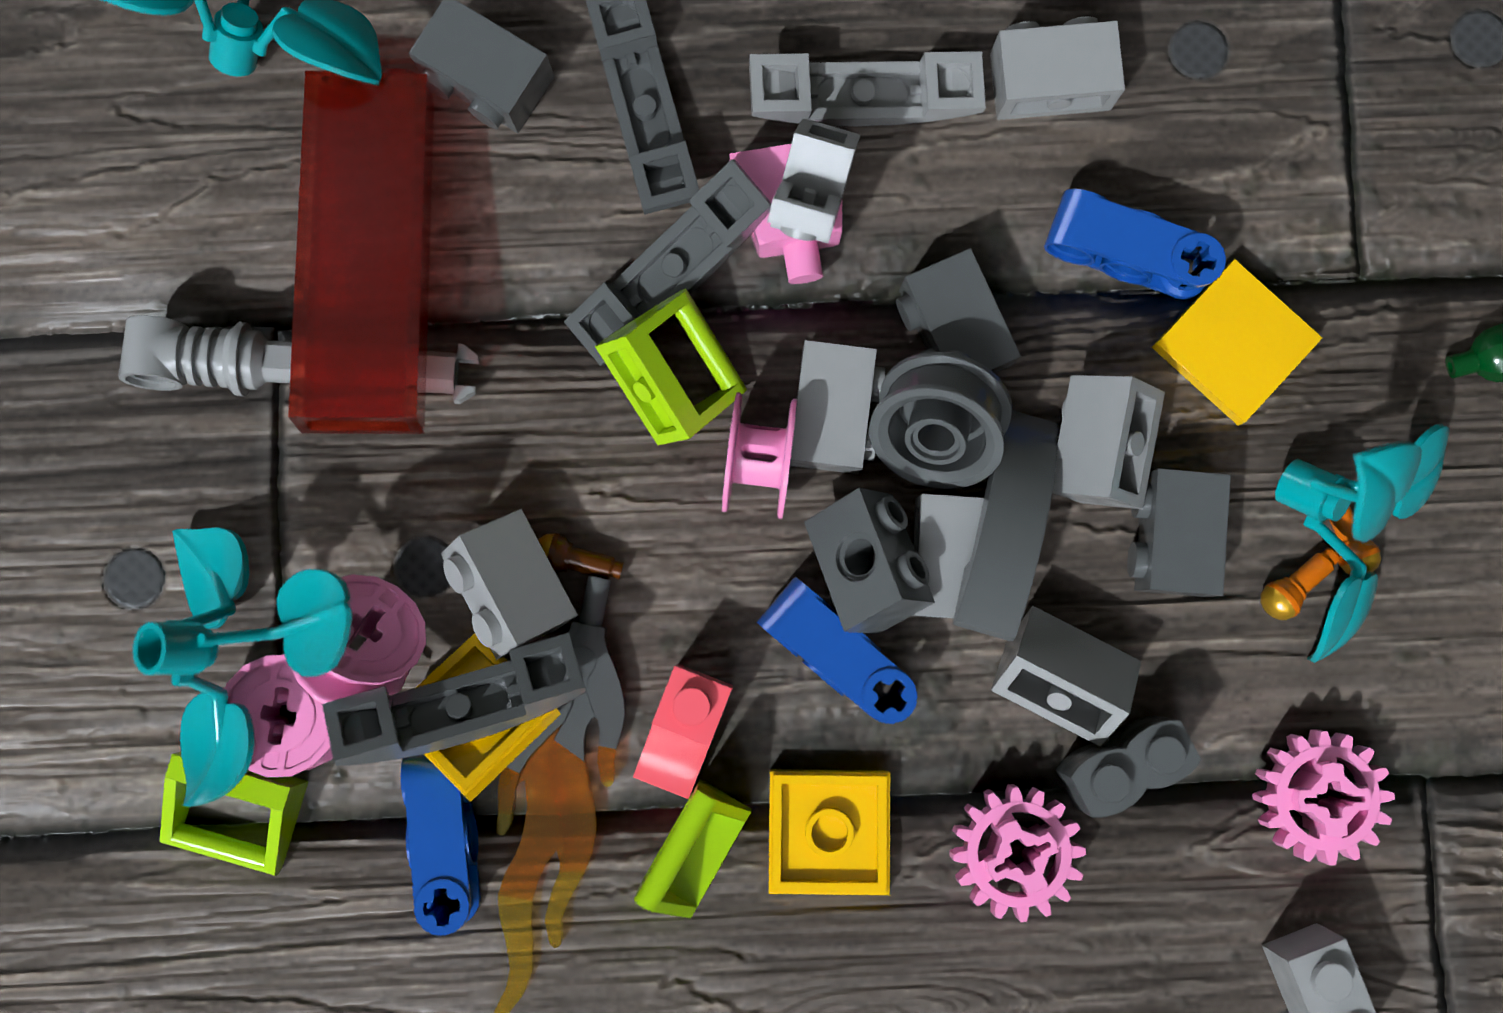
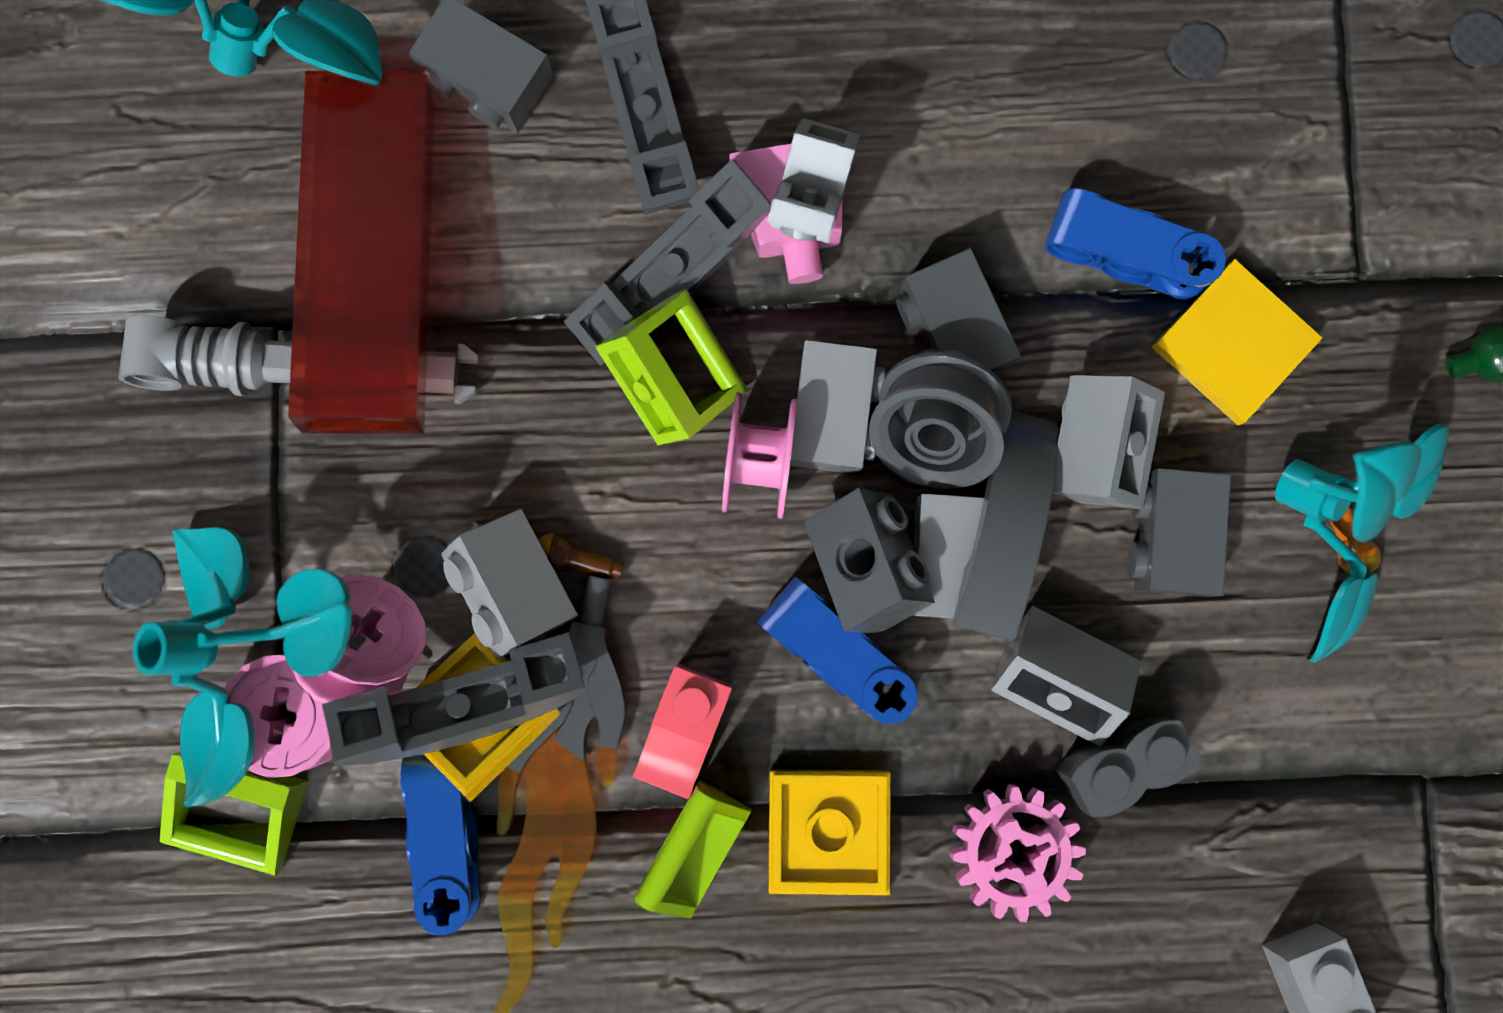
light grey slope [749,52,986,126] -> none
light grey brick [990,16,1125,120] -> none
bright pink gear [1252,729,1395,865] -> none
orange piece [1260,548,1340,620] -> none

